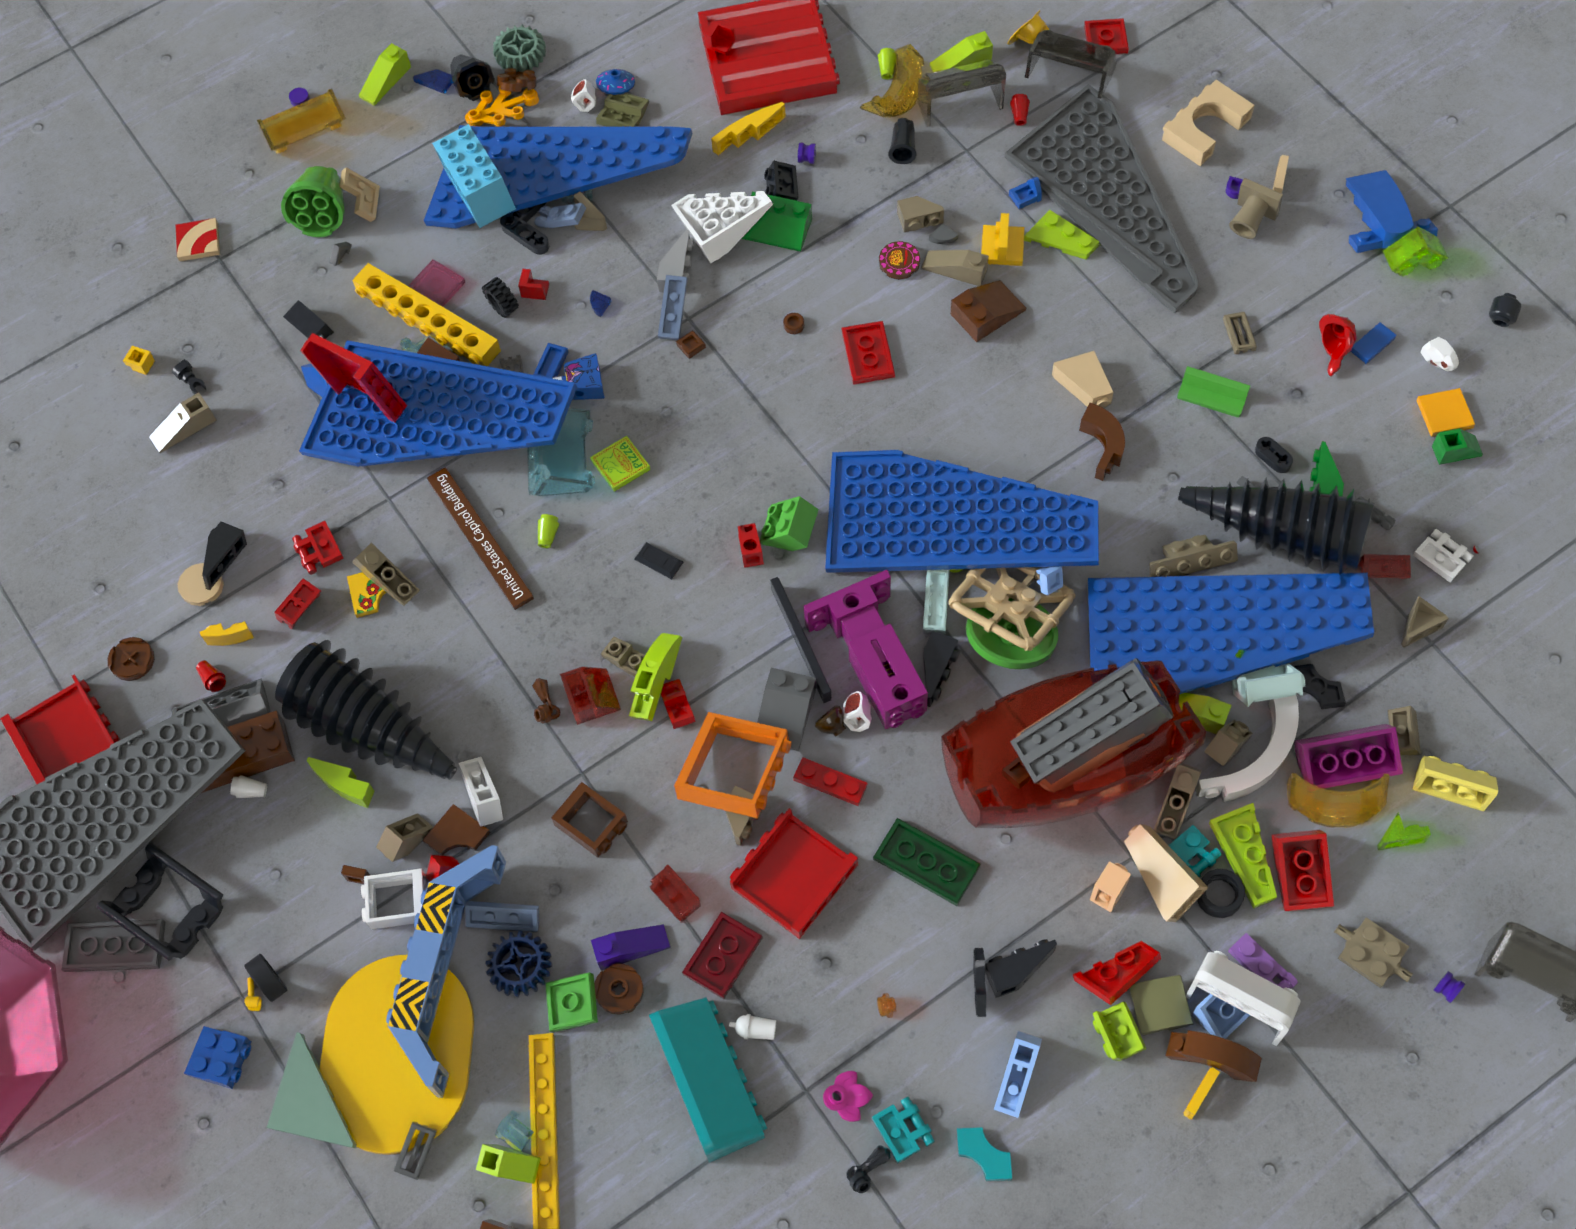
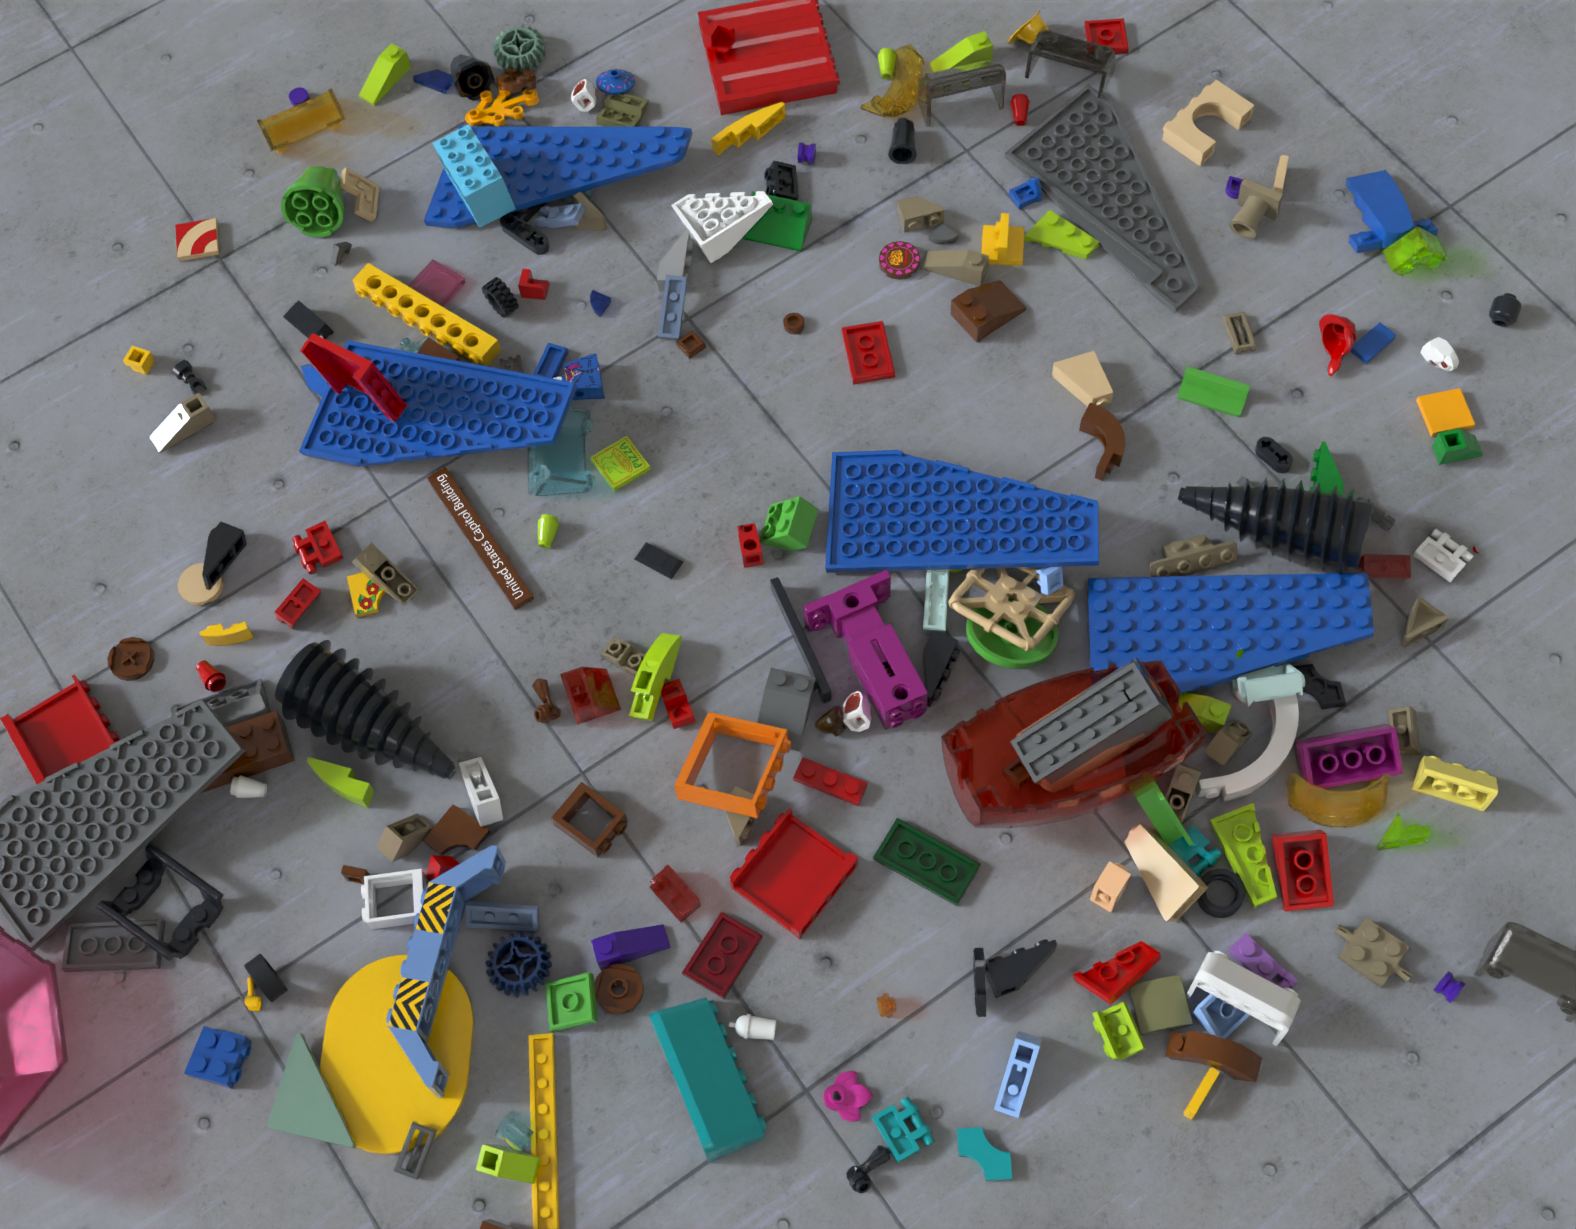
none -> bright green panel [1134,780,1194,846]

